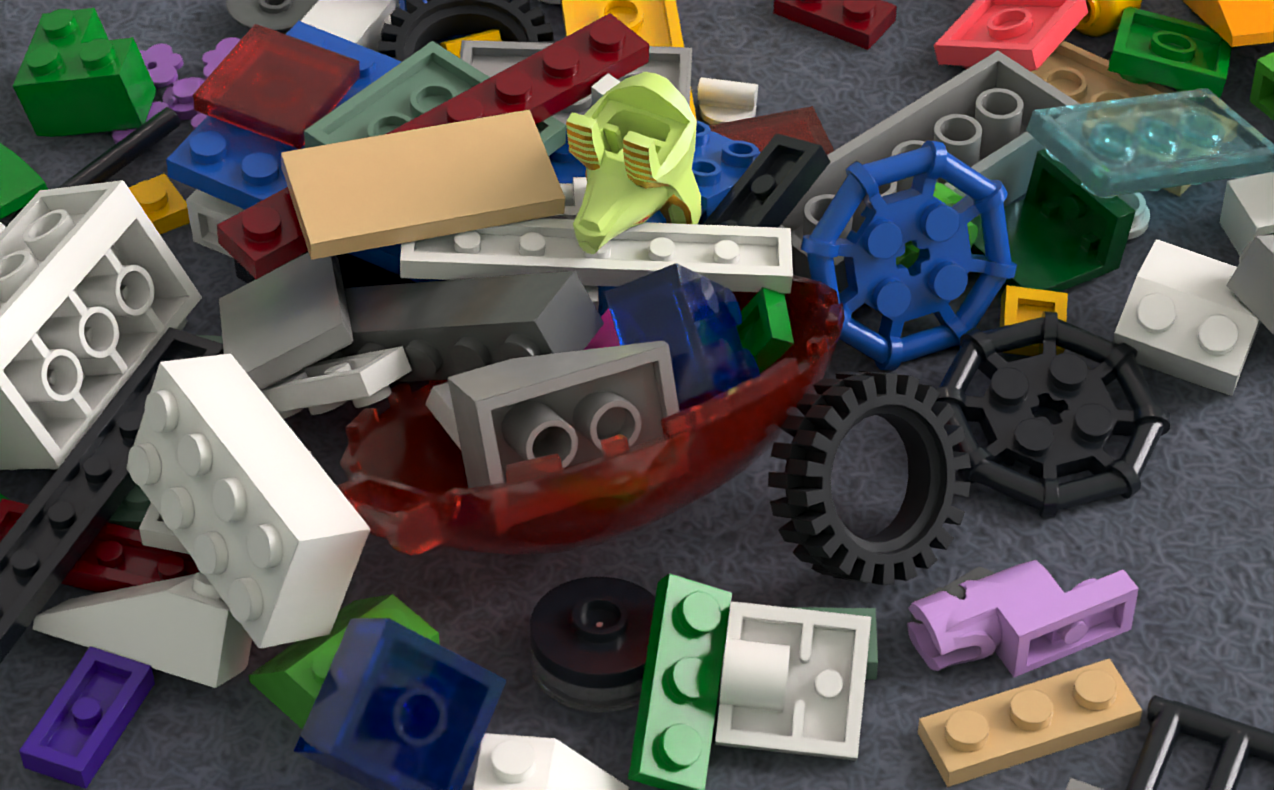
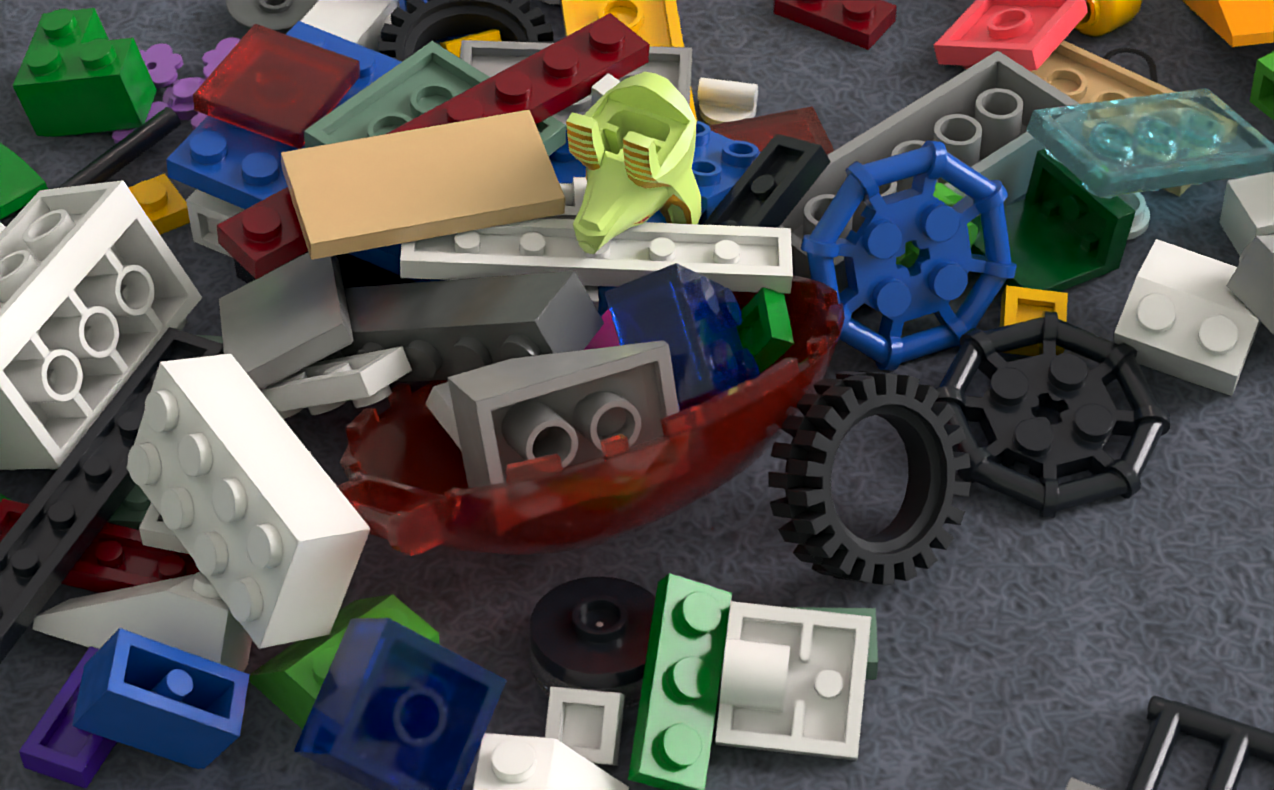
lavender plate [907,560,1139,677] -> none
tan plate [918,658,1142,787] -> none
green plate [1107,7,1232,99] -> none
none -> blue brick [72,628,250,769]
none -> white plate [545,687,625,766]

